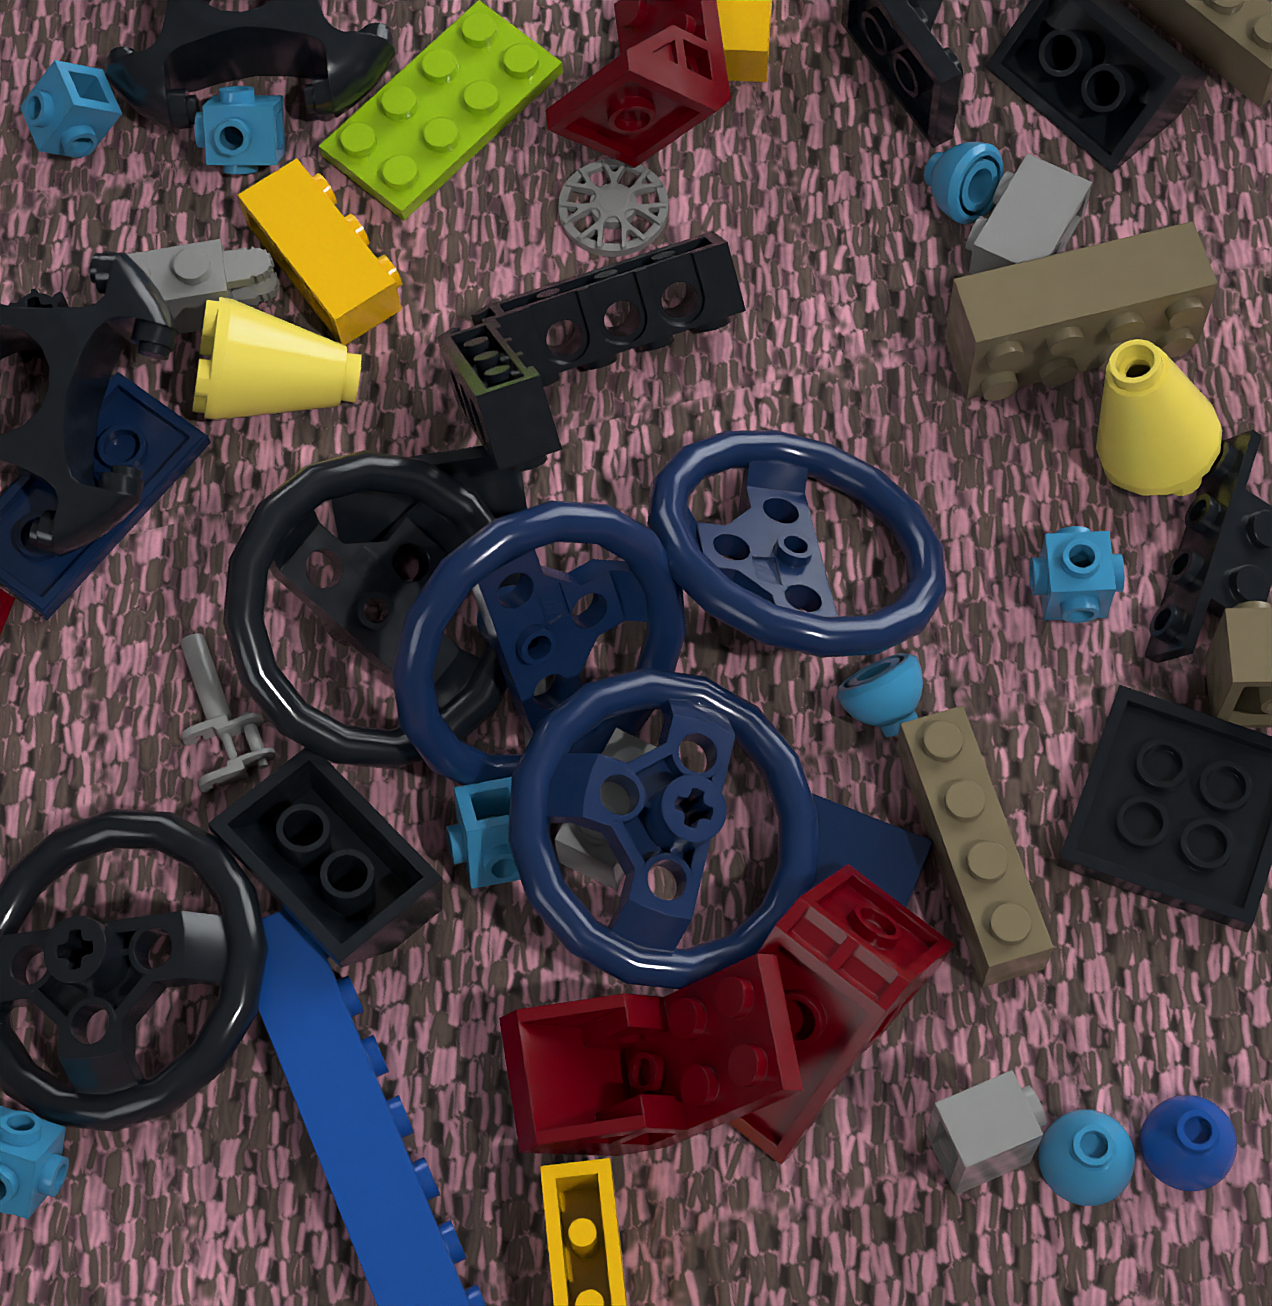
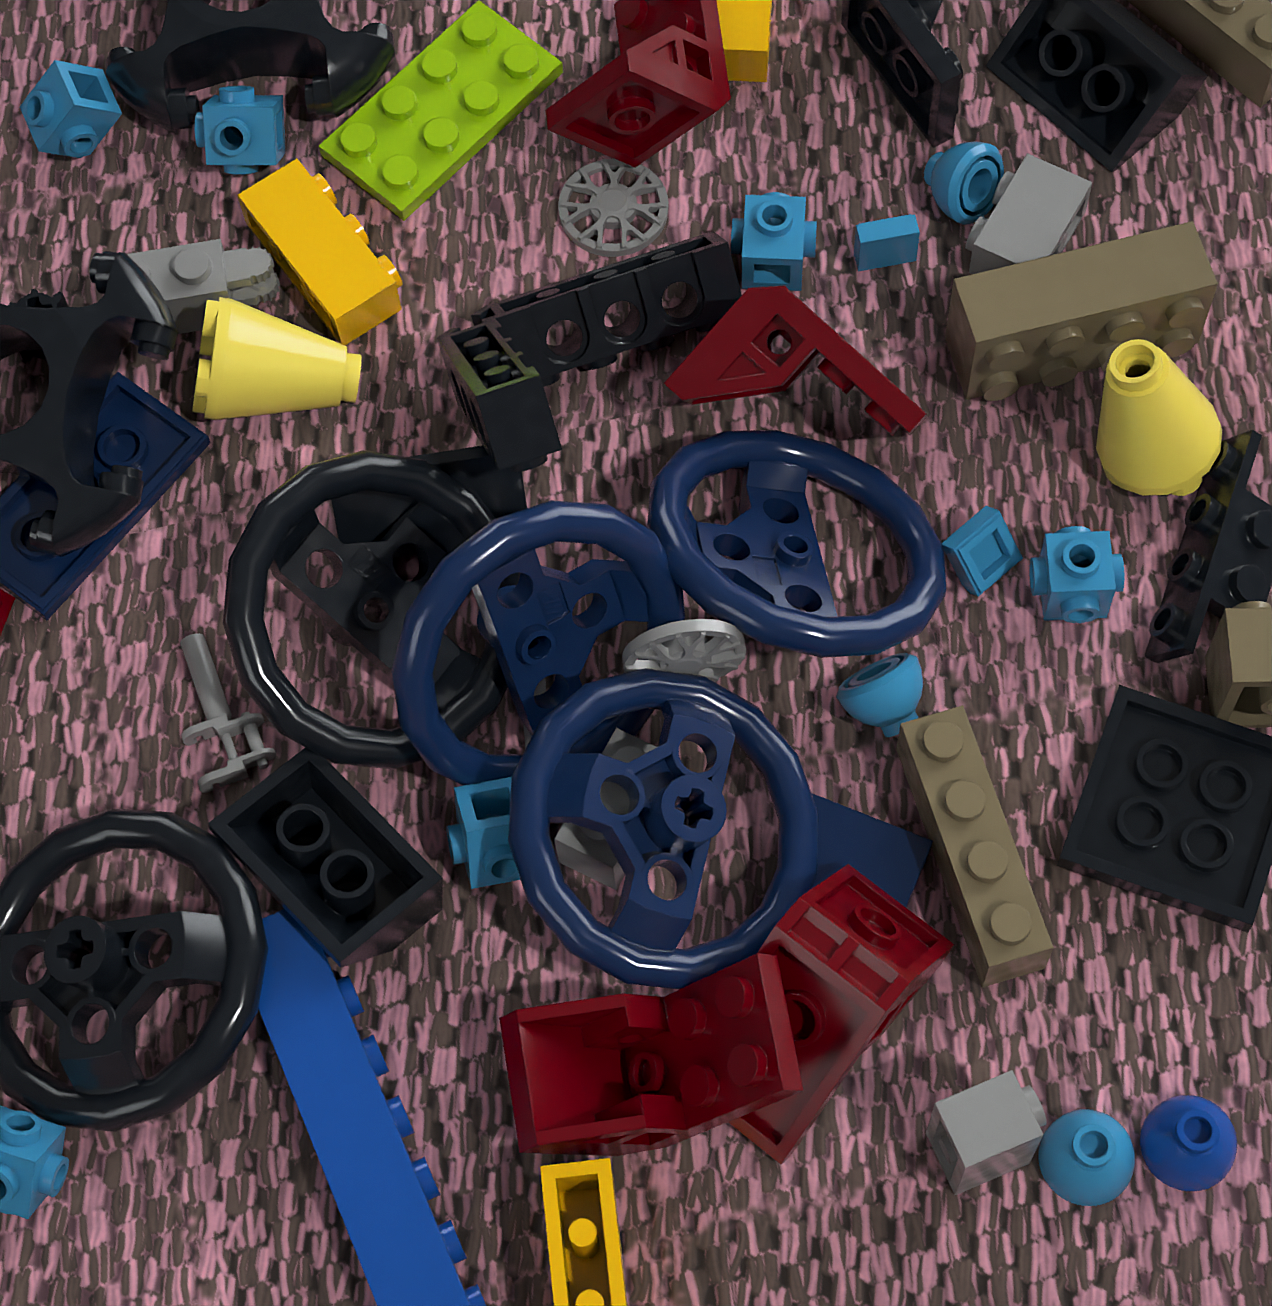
none -> light grey wheel [622,619,747,682]
none -> dark red bracket [664,286,927,436]
none -> dark azure brick [731,192,817,291]
none -> dark azure tile [854,214,920,272]
none -> dark azure tile [941,506,1023,597]

